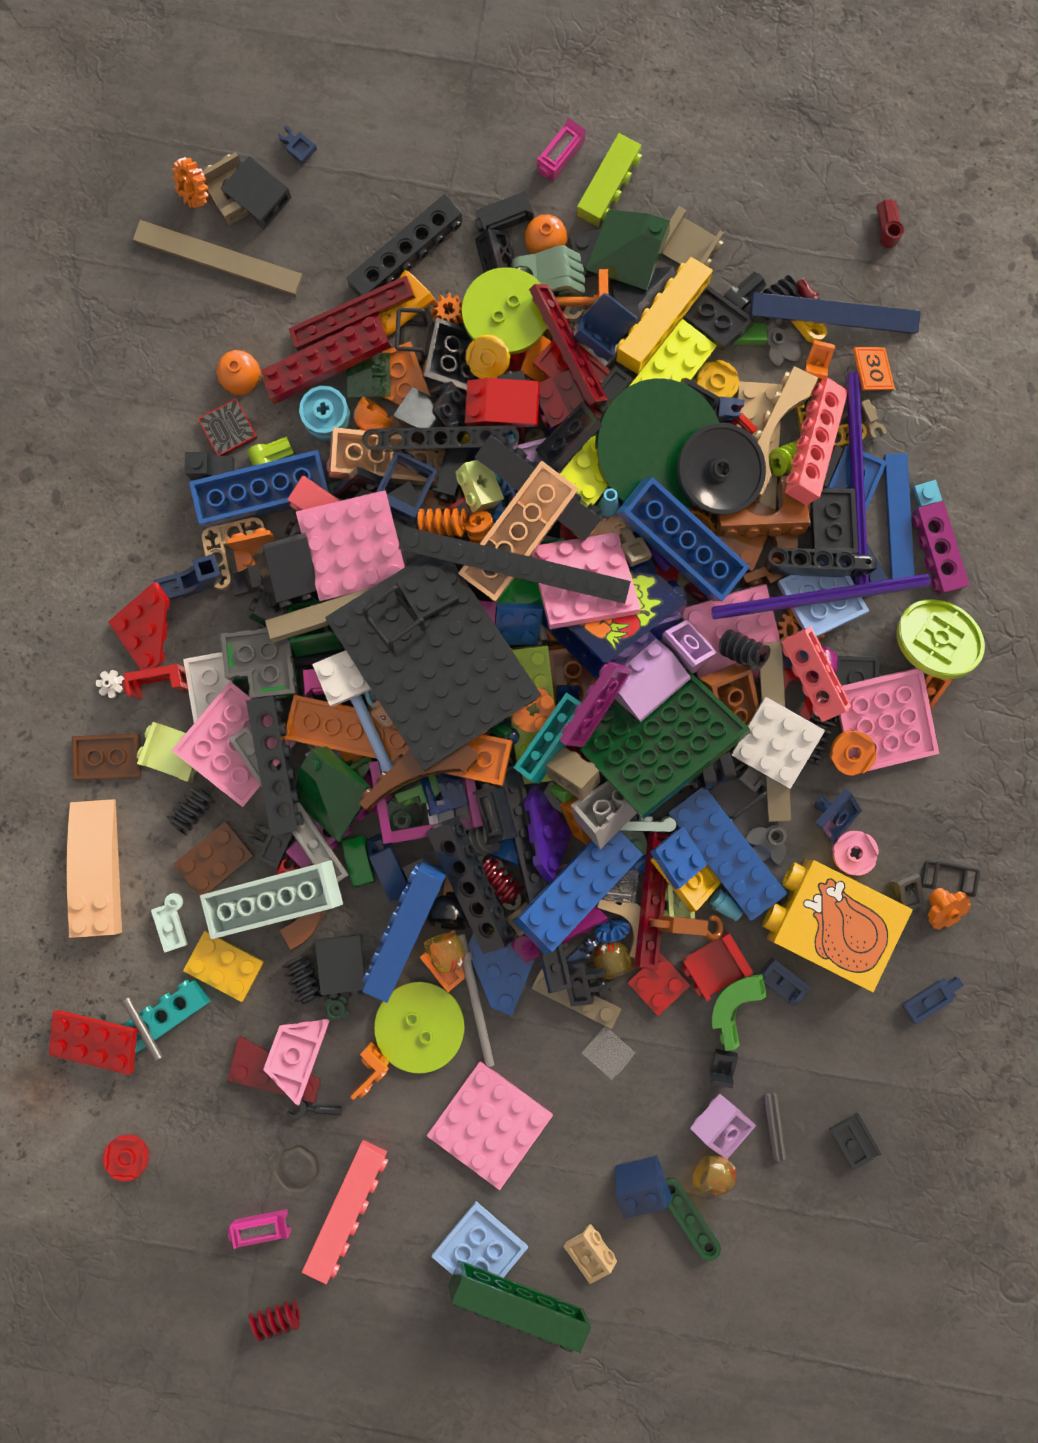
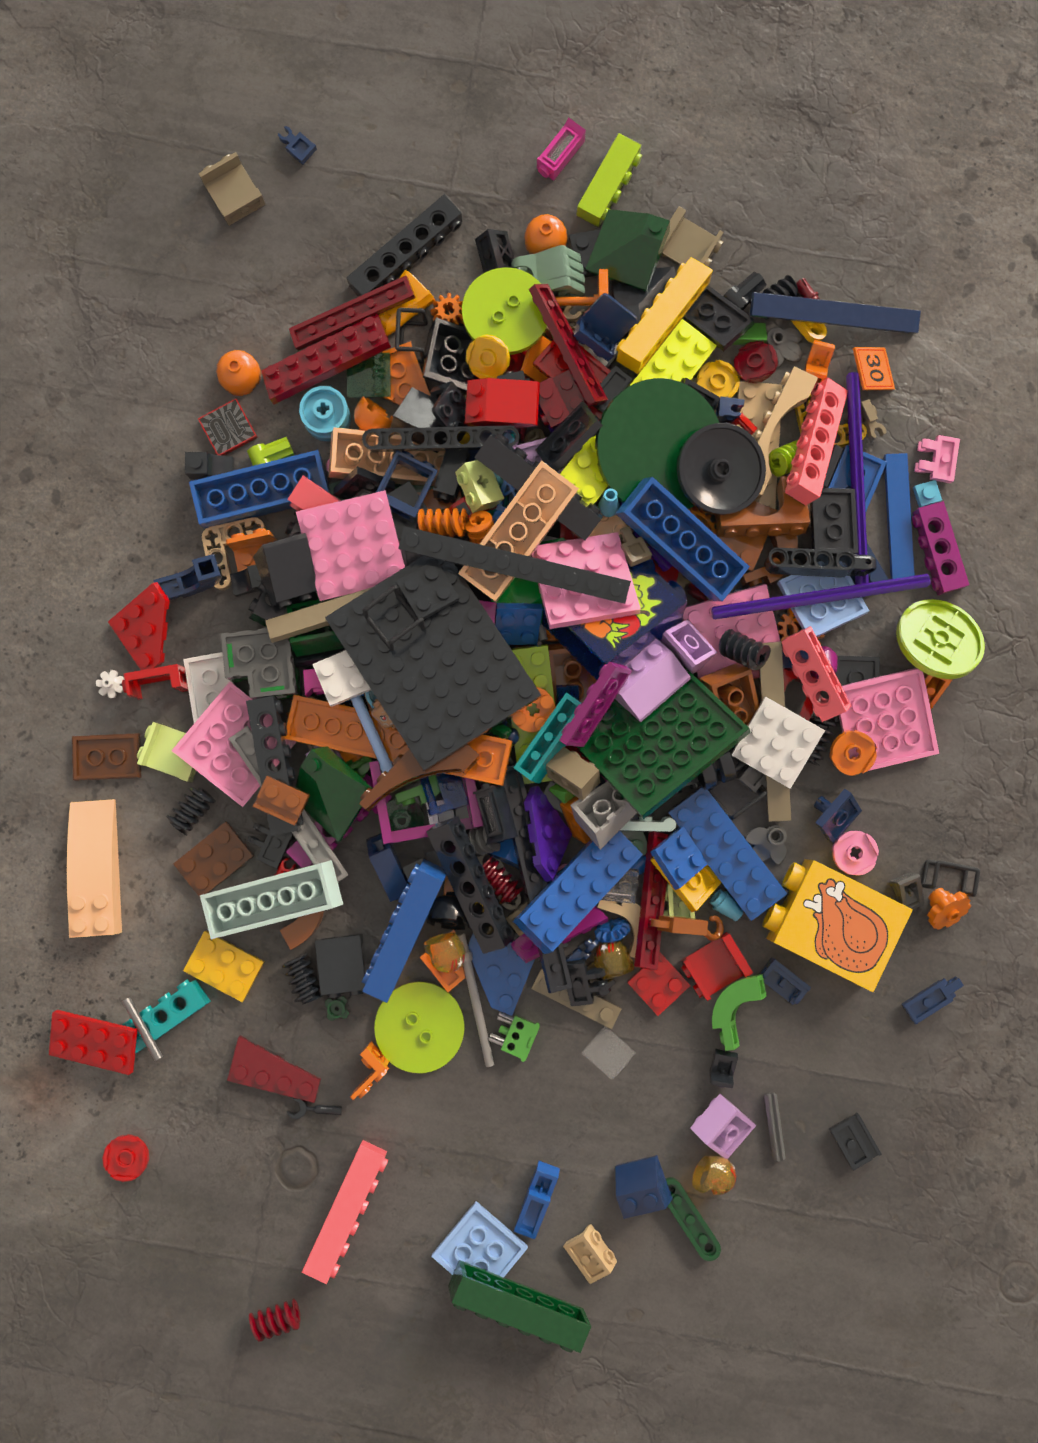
dark tan tile [133,220,303,296] -> none
light aqua hinge [151,893,188,953] -> none
orange gear [172,157,209,208] -> none
black panel [221,156,292,229] -> none
dark pink window [228,1209,291,1249] -> none
bright pink wing [263,1019,330,1105] -> none
green slope [342,835,375,888] -> none
bright pink plate [427,1061,553,1190] -> none
black window [474,191,534,232] -> none
dark red piece [876,199,904,248] -> none
none -> dark orange plate [253,776,310,826]
none -> bright green piece [488,1012,540,1062]
none -> blue slope [514,1161,560,1239]
none -> dark red tile [734,341,778,383]
none -> bright pink plate [914,435,960,483]

